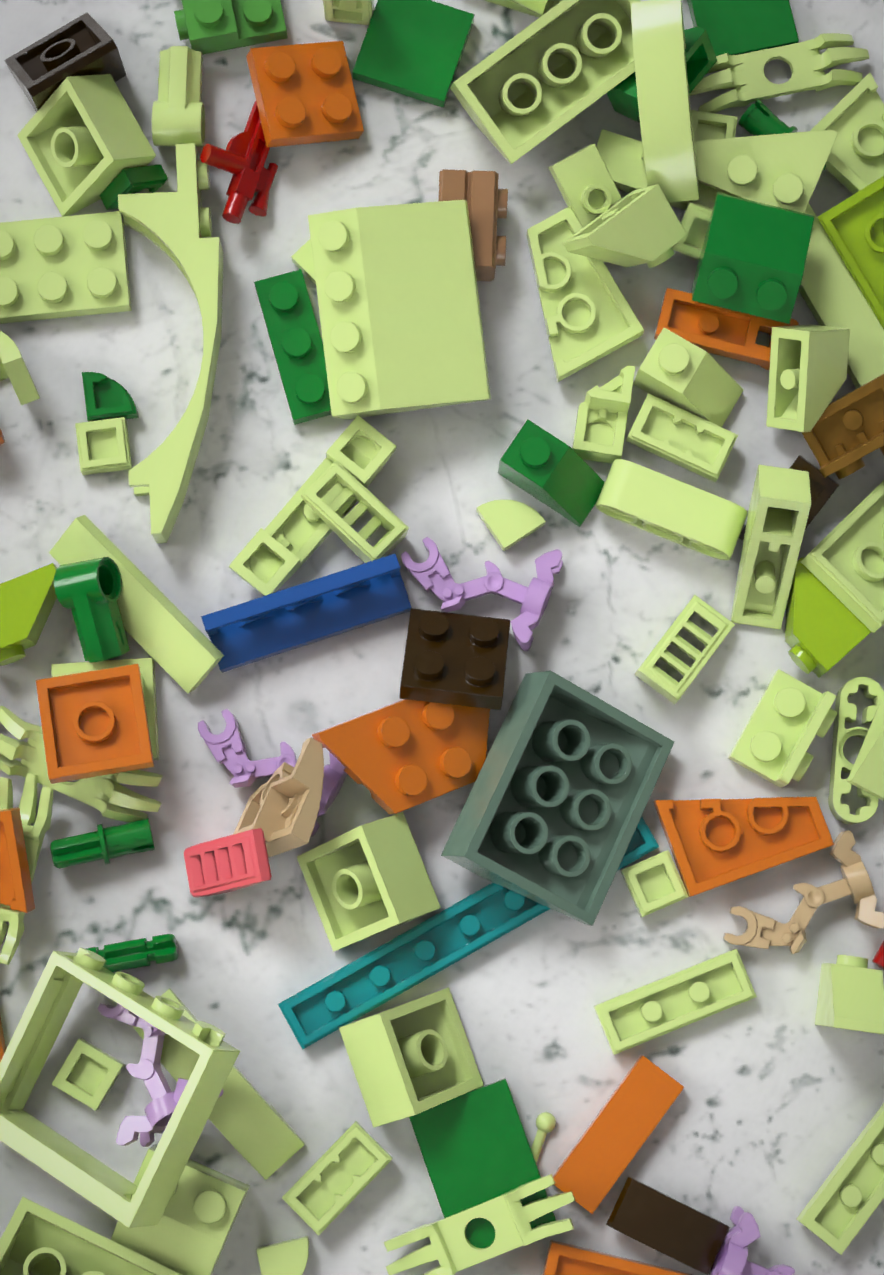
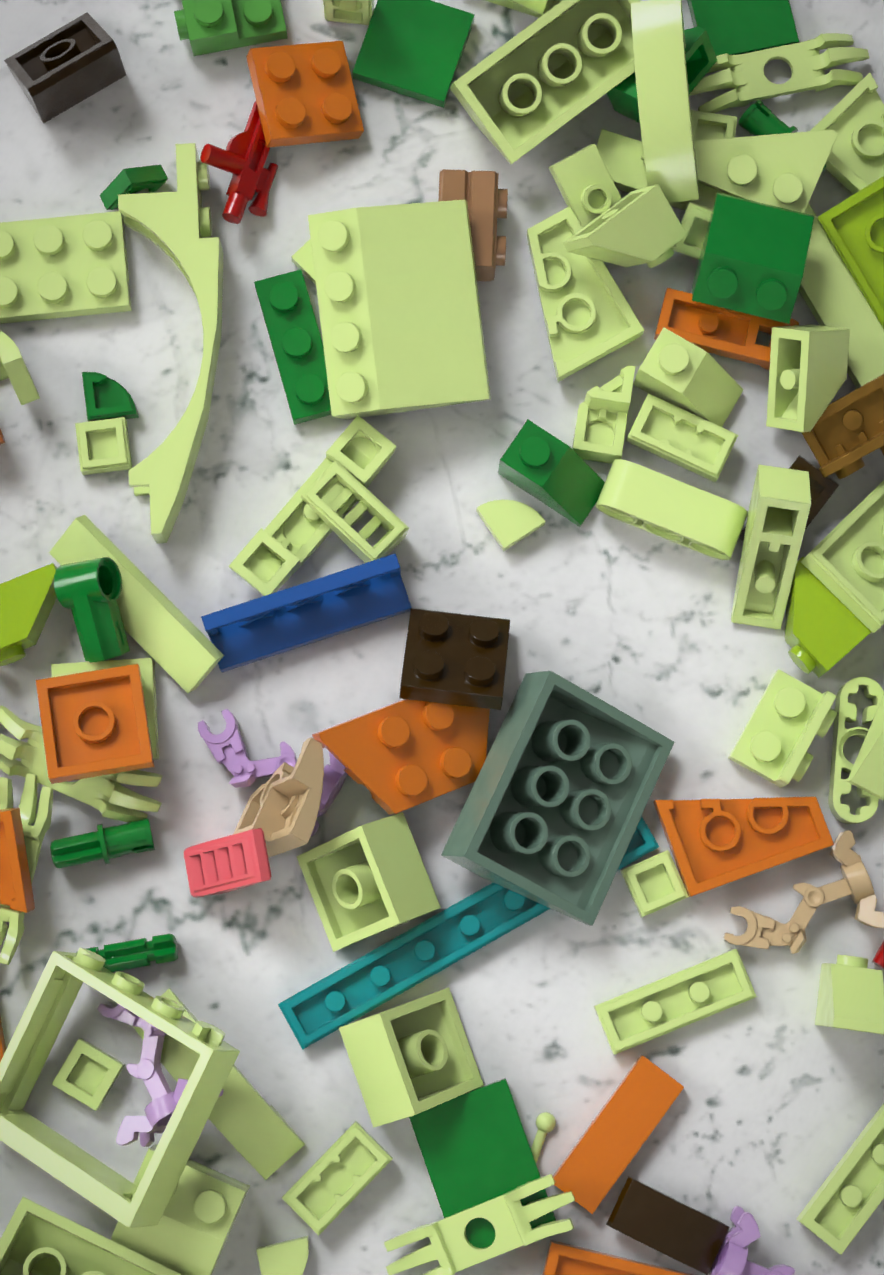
yellowish green slope [17,74,156,217] -> none
yellowish green piece [152,46,205,147] -> none
lavender piece [401,537,563,651] -> none
yellowish green slope [634,595,735,705] -> none

